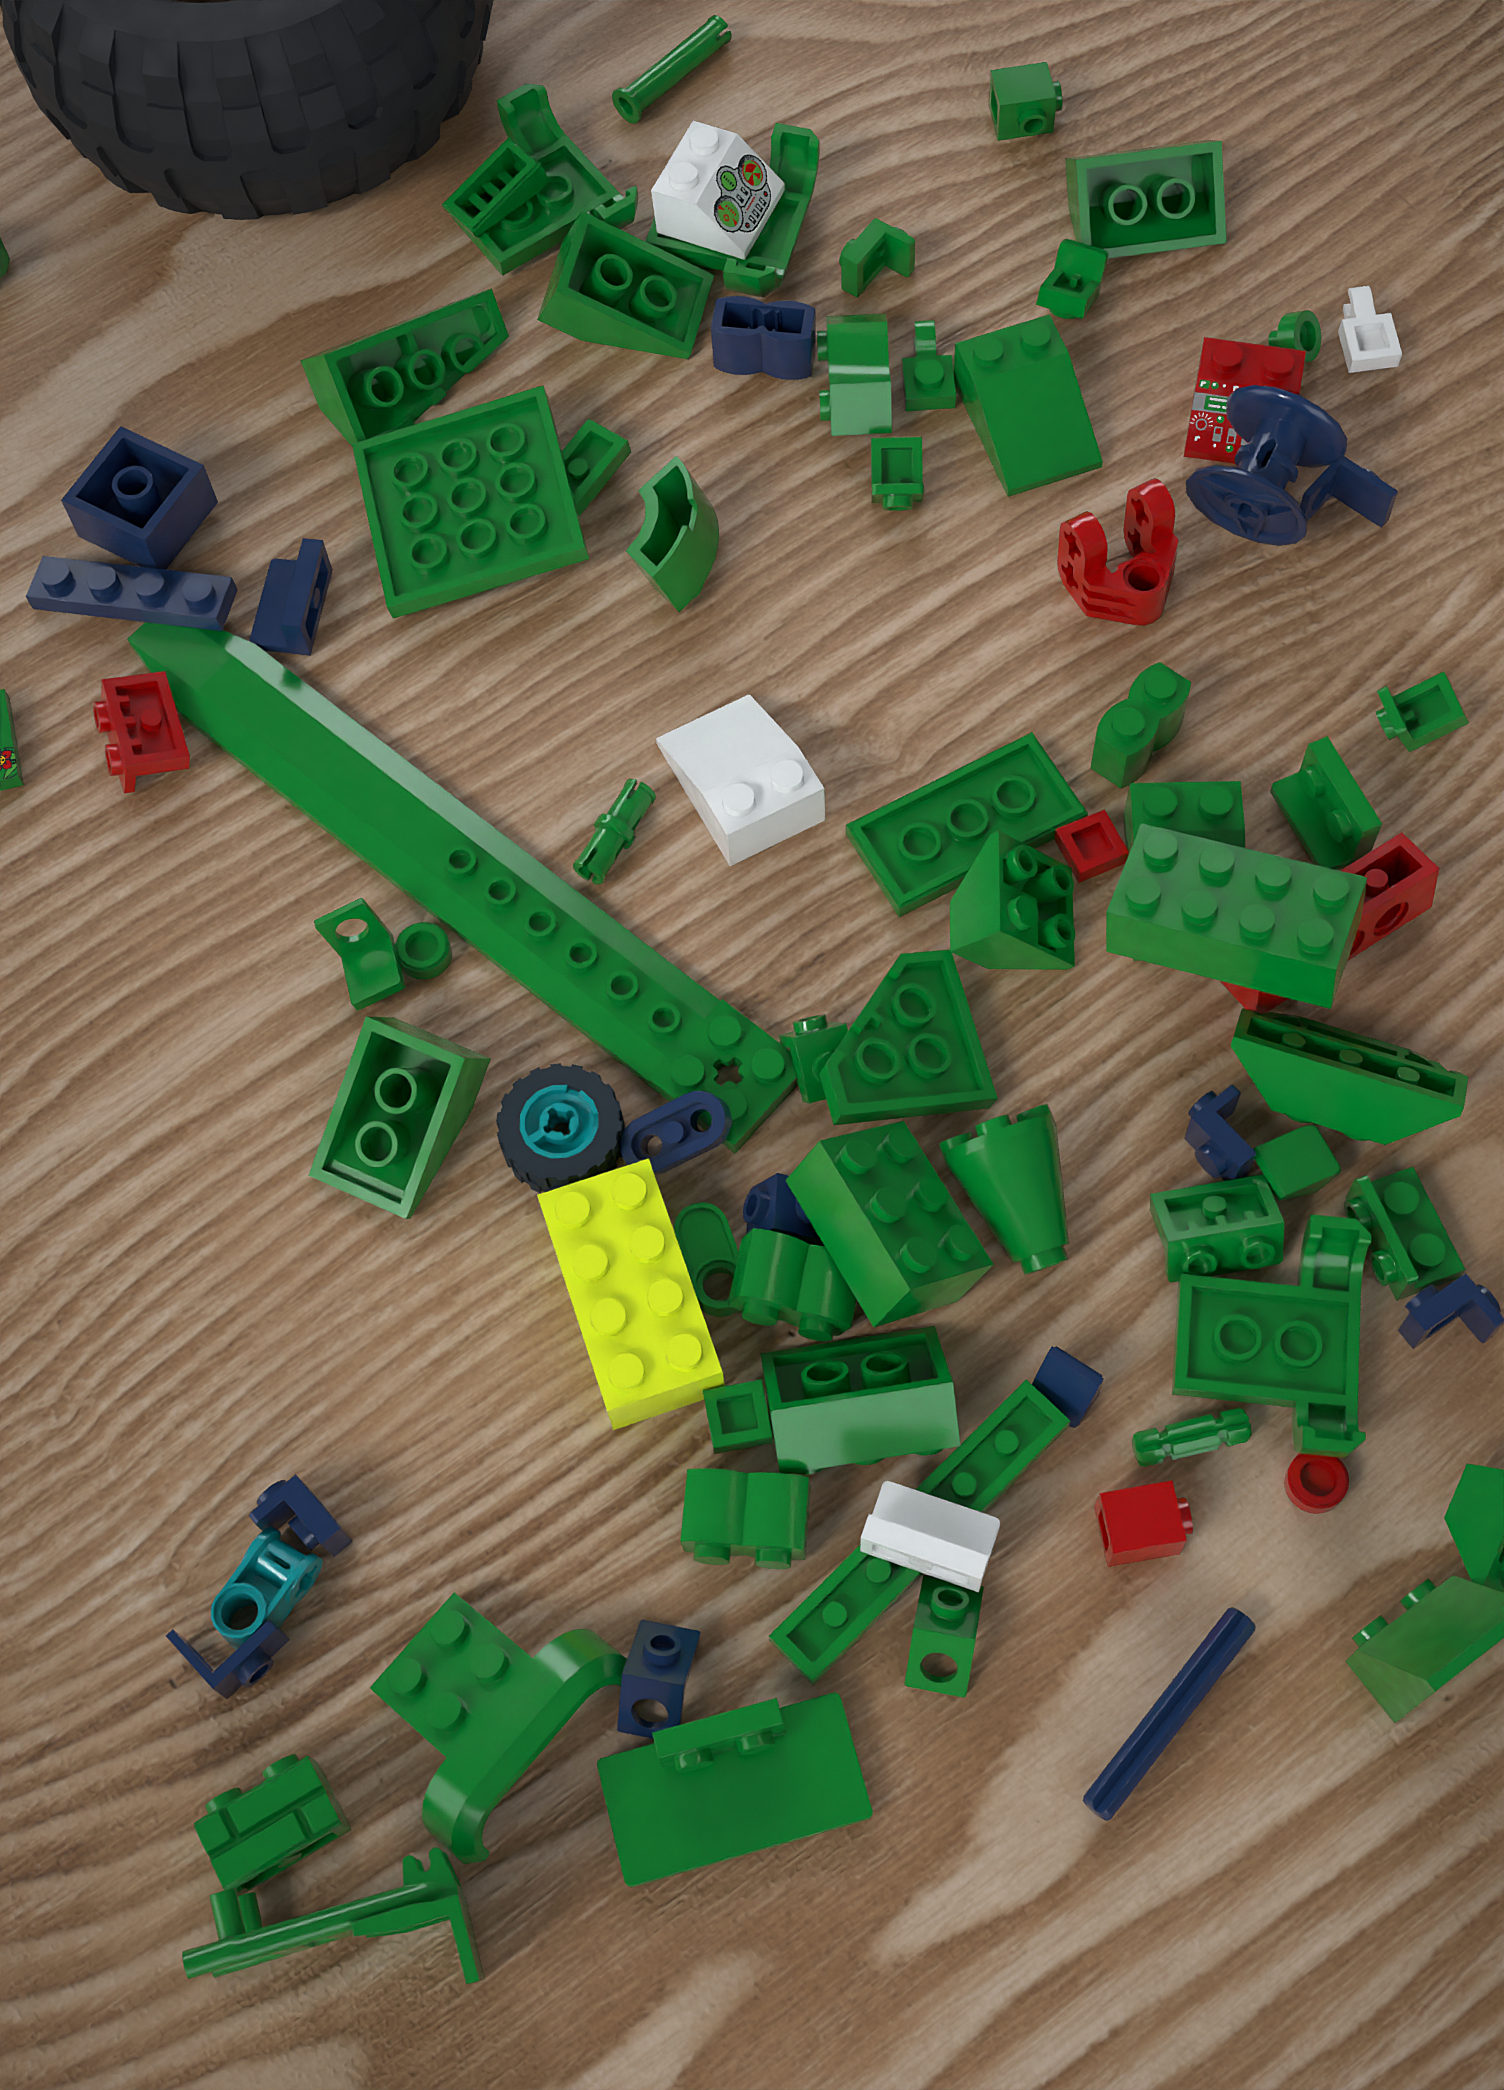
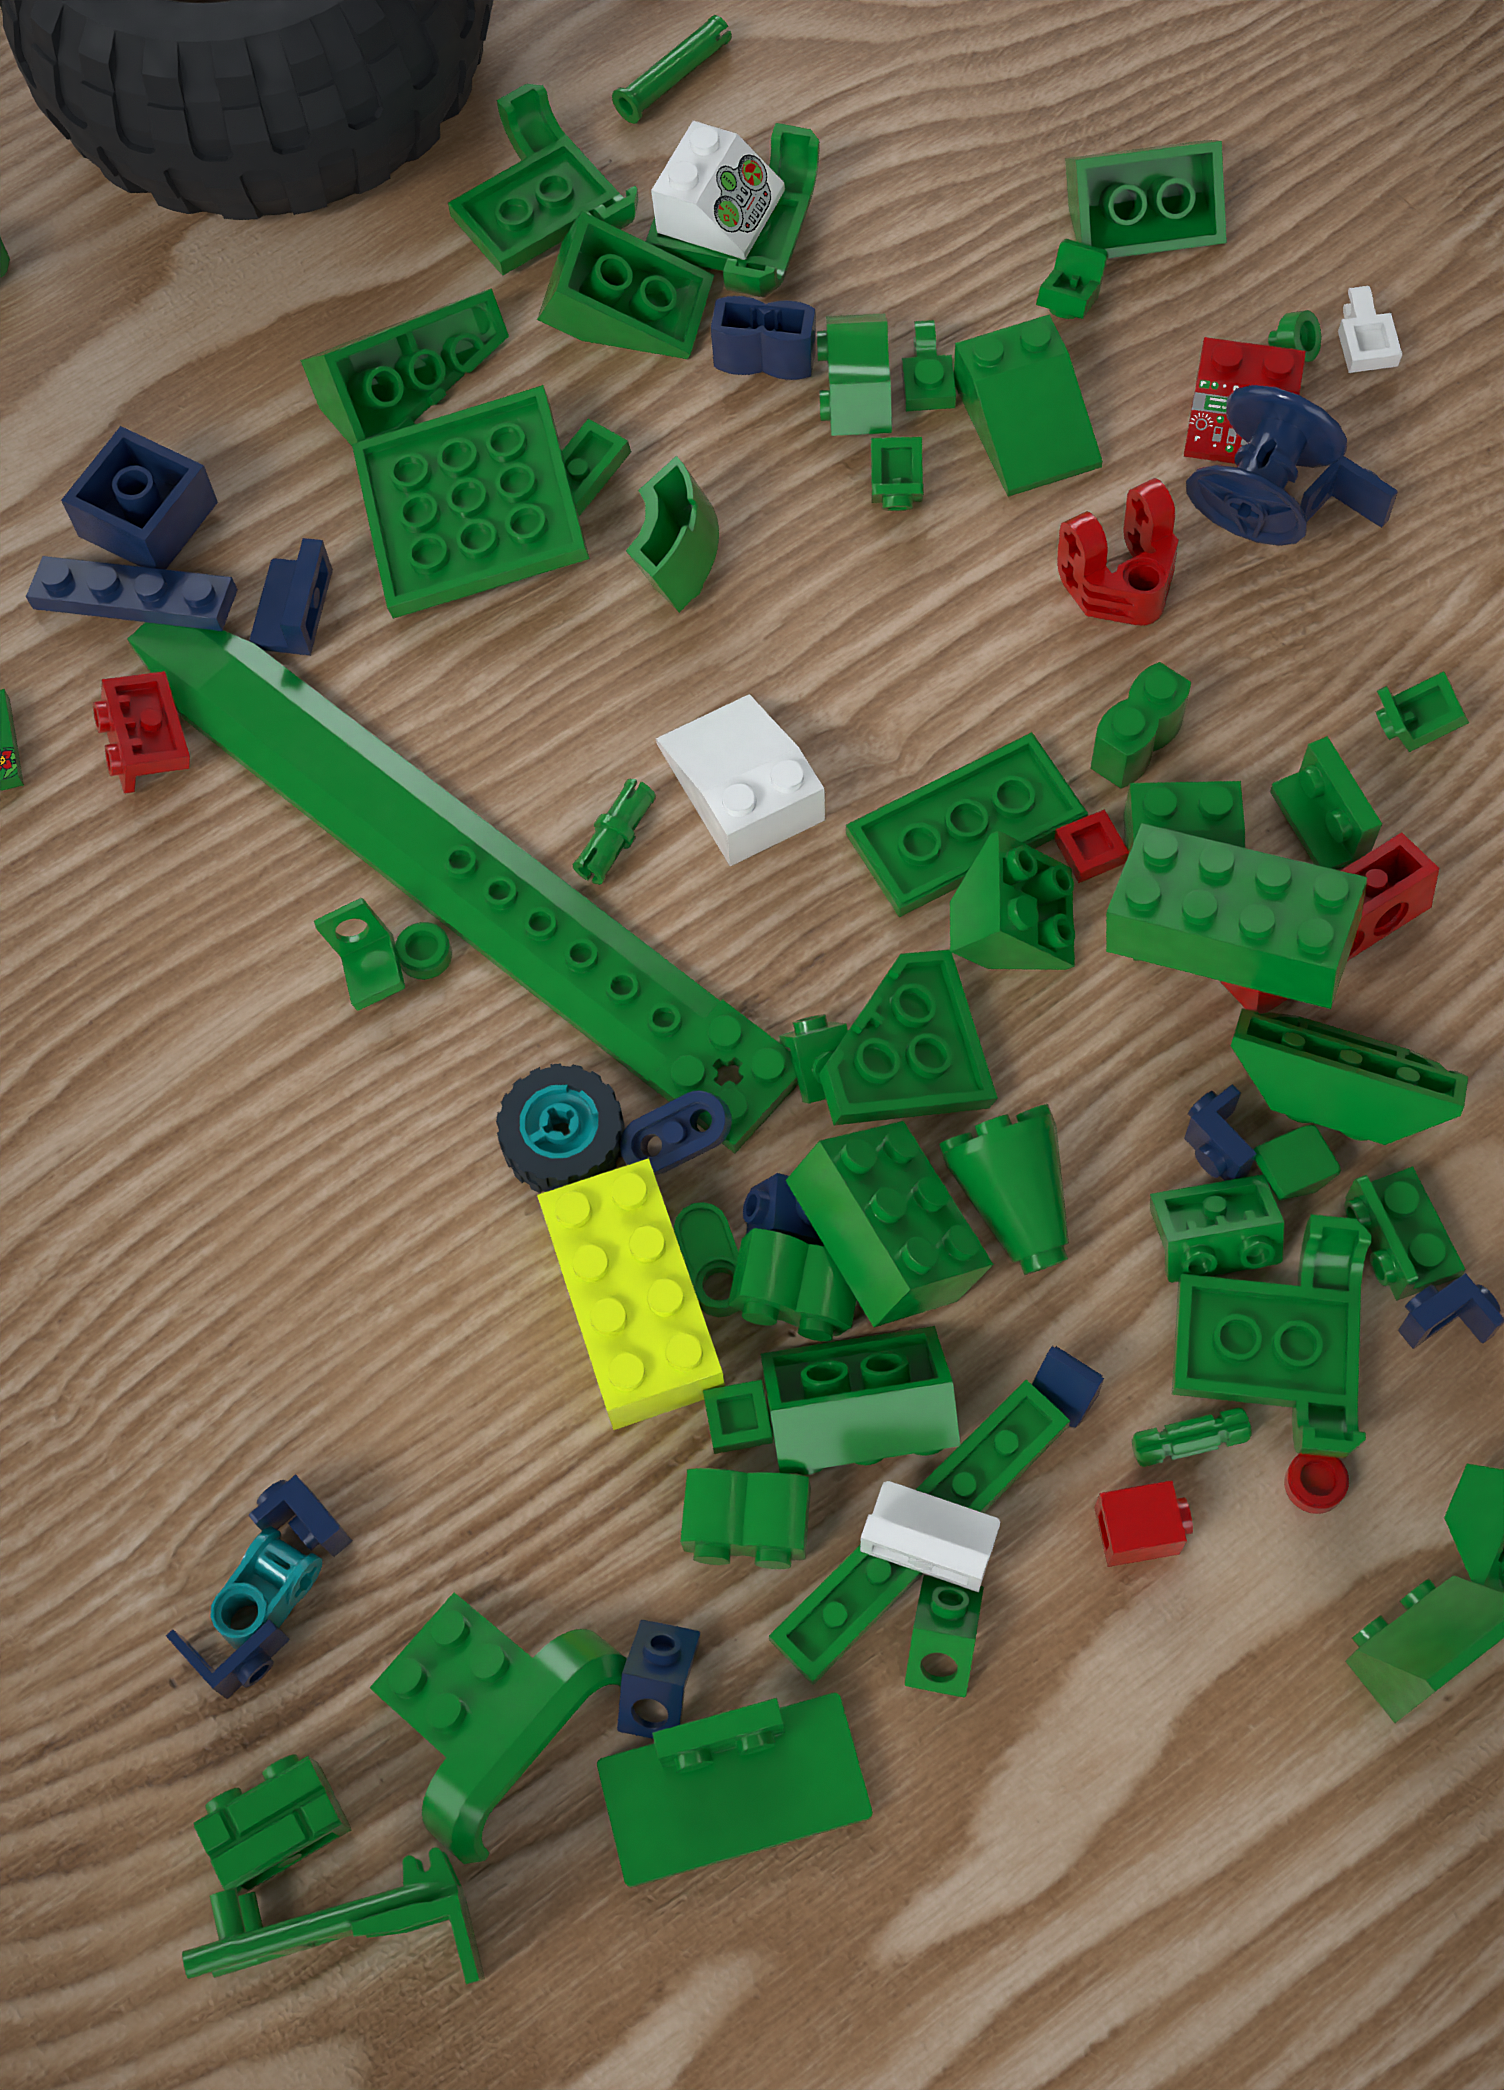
green slope [308,1016,491,1219] -> none
green slope [442,137,550,238] -> none
green bracket [839,218,915,298] -> none
green brick [988,62,1063,141] -> none
dark blue axle [1083,1607,1256,1821] -> none

